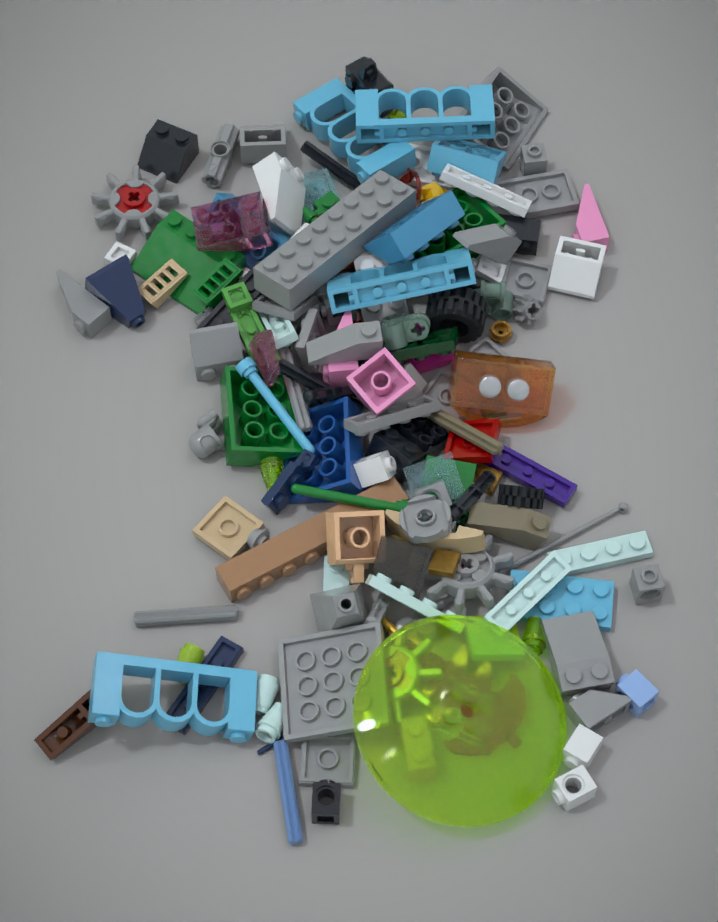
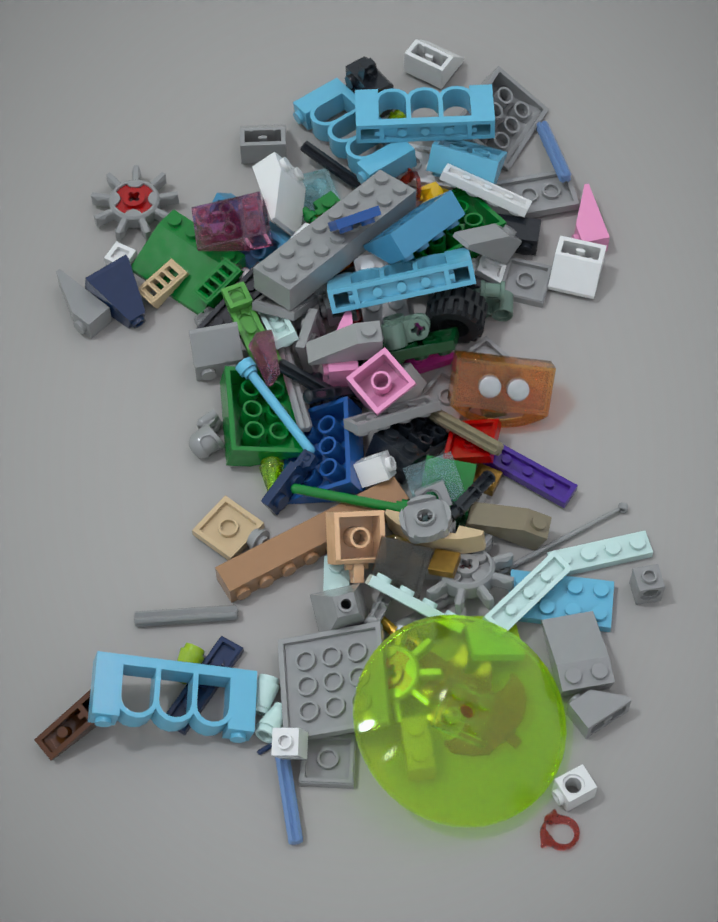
black slope [137,119,199,184] -> none
light grey piece [202,123,240,188] -> none
black brick [311,779,341,825] -> none
pearl gold plate [489,321,513,343] -> none
black tyre [497,484,545,510] -> none
light grey gear [512,294,543,325] -> none
light grey brick [519,143,548,176] -> none
clear neon green cone [521,616,546,657] -> none
white brick [561,723,603,770] -> none
light blue brick [615,669,659,718] -> none
none -> white brick [271,728,308,759]
none -> blue plate [328,205,382,234]
none -> white slope [404,39,464,89]
none -> medium blue axle [536,121,571,183]
none -> clear red piece [540,809,580,851]

